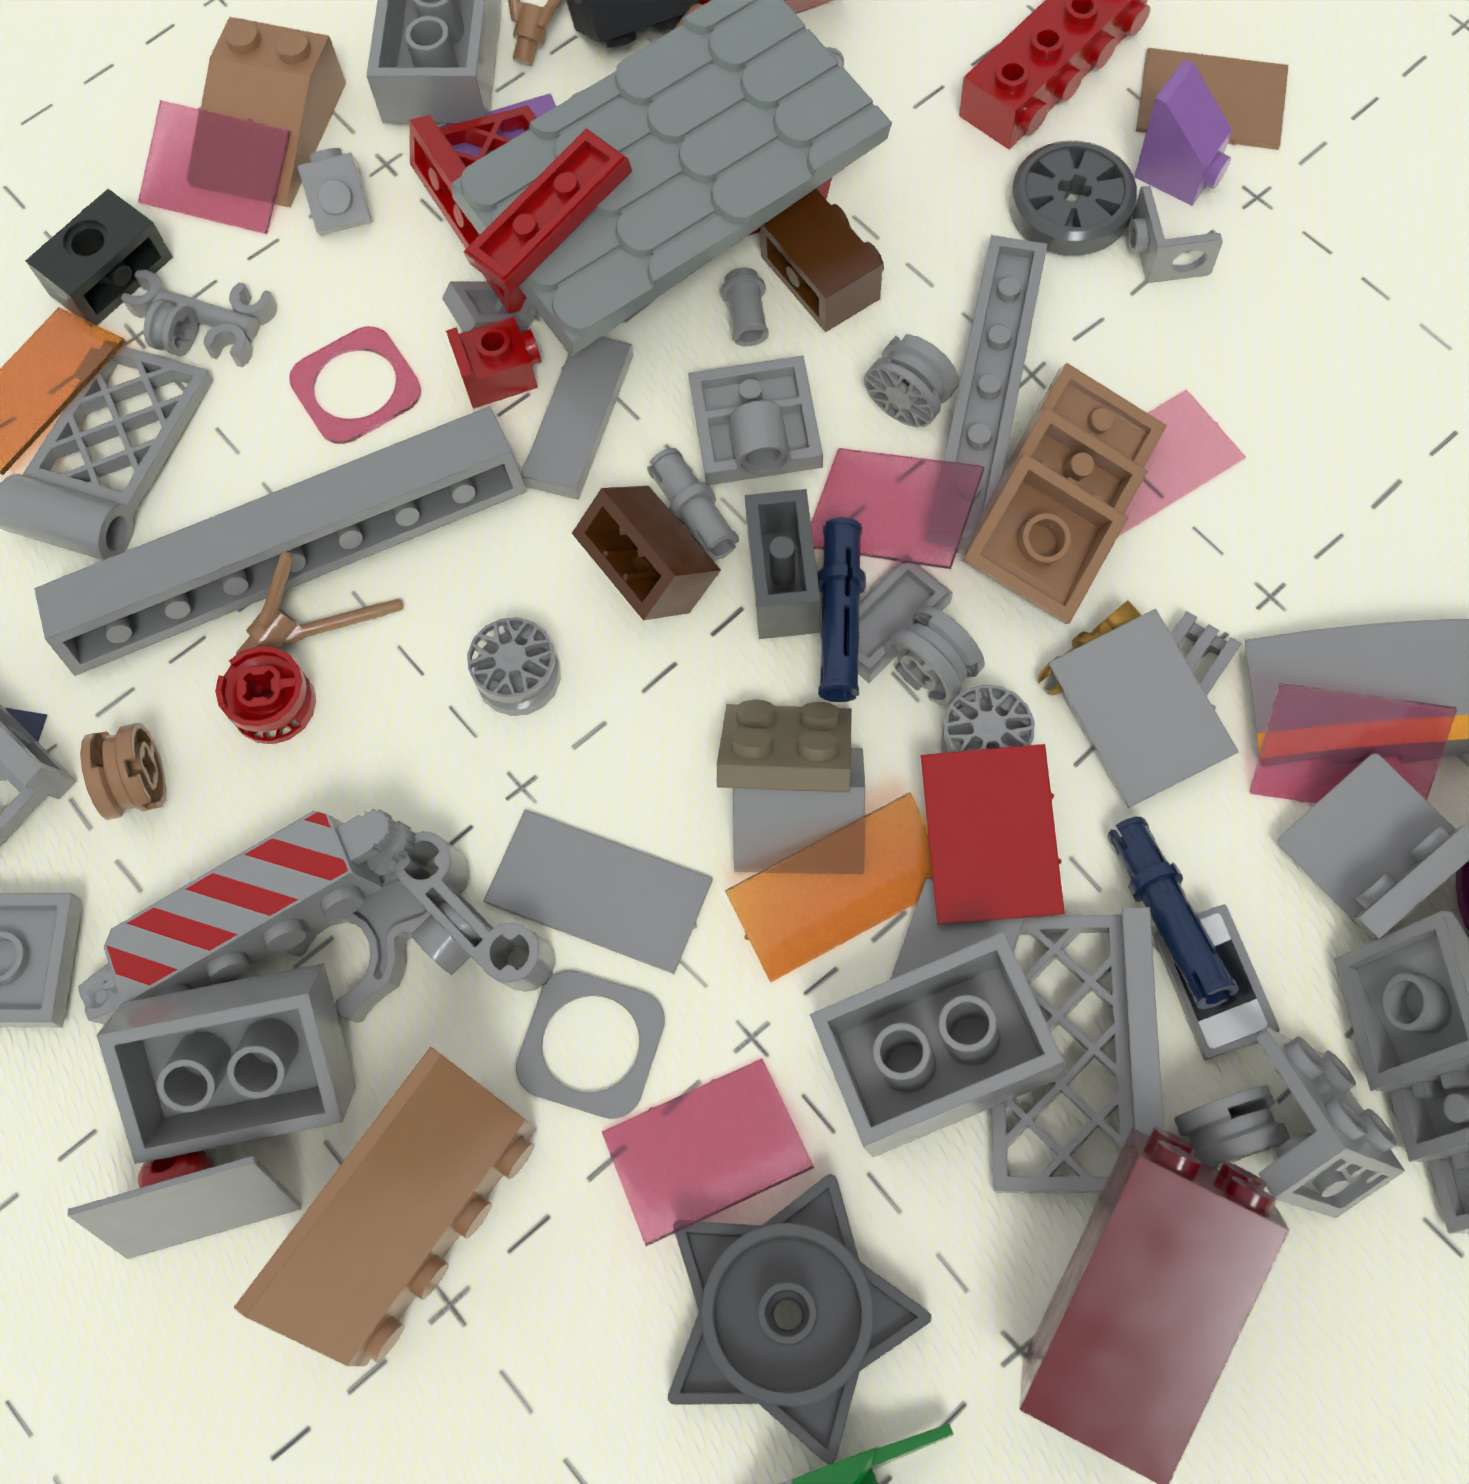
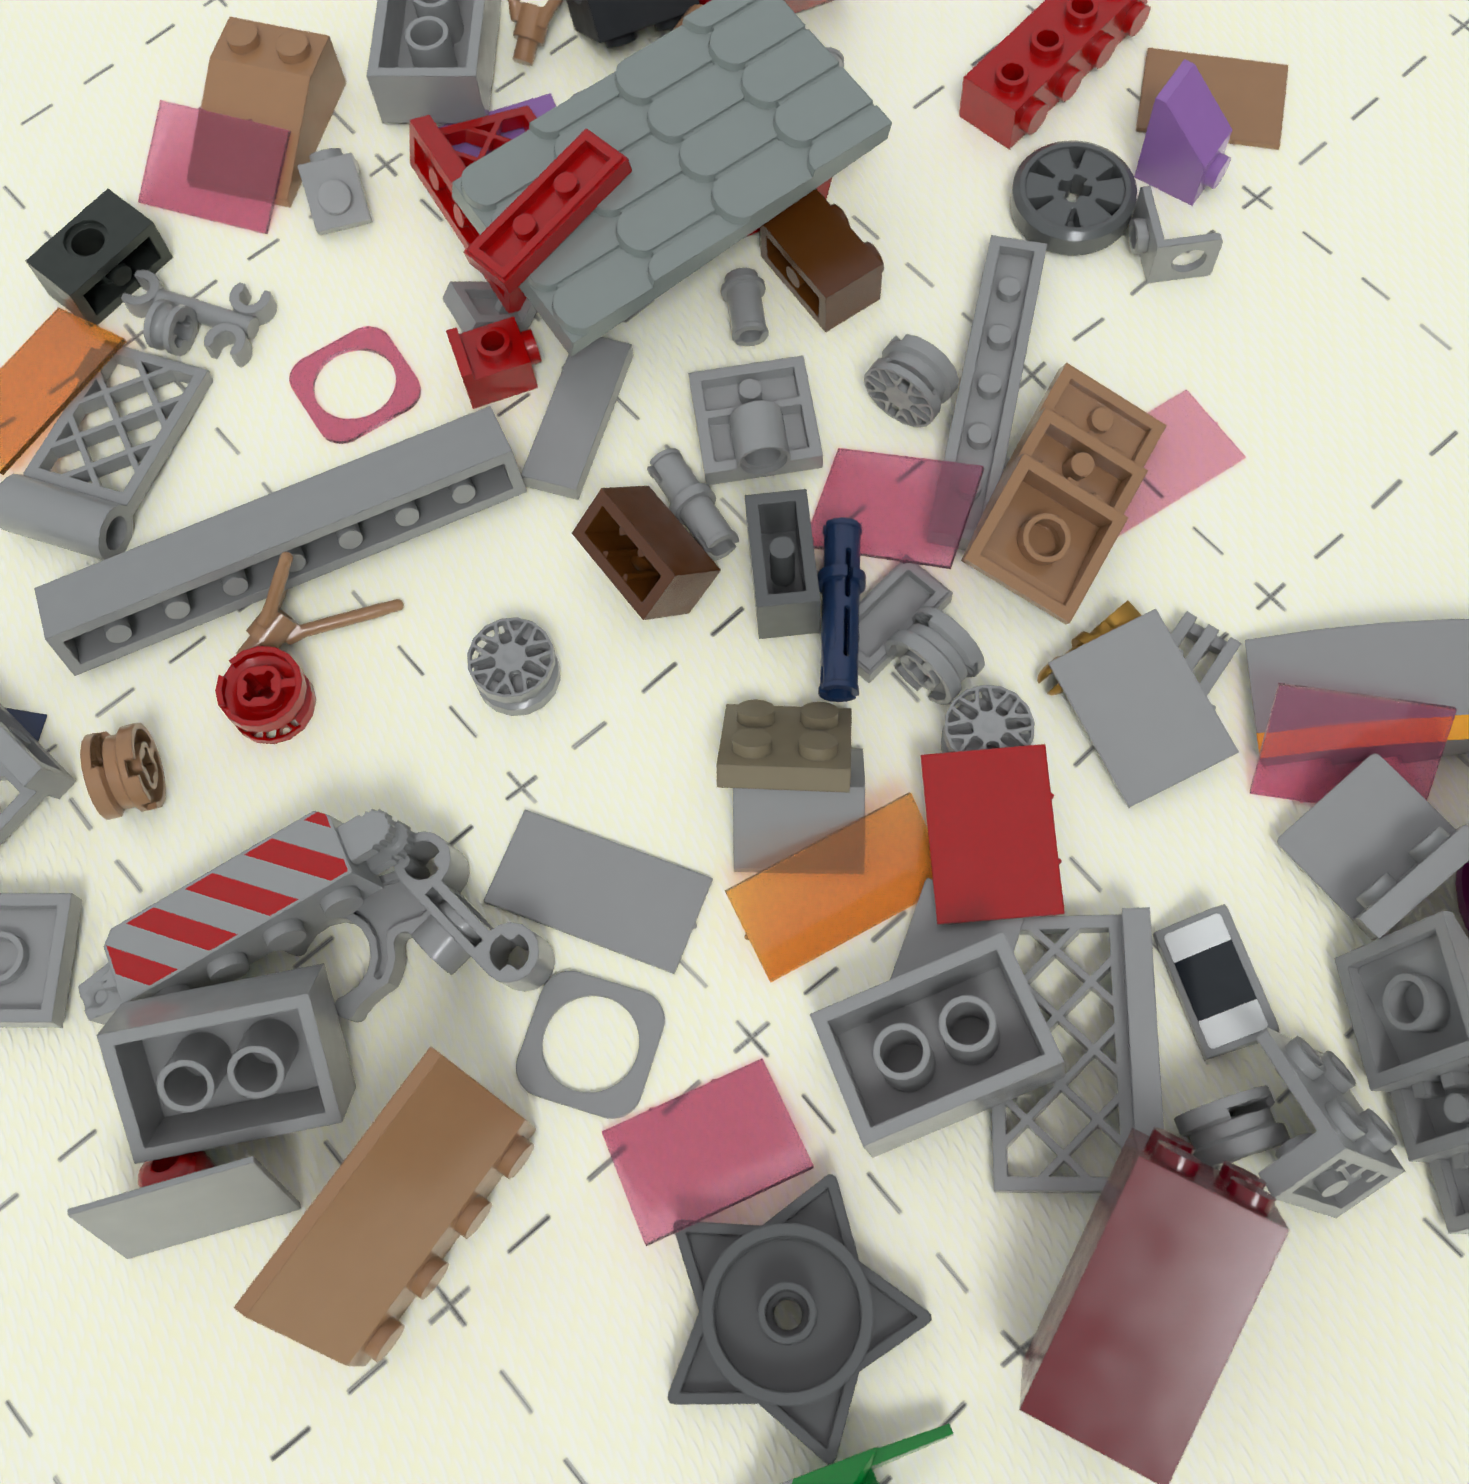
dark blue pin [1107,816,1239,1009] -> none

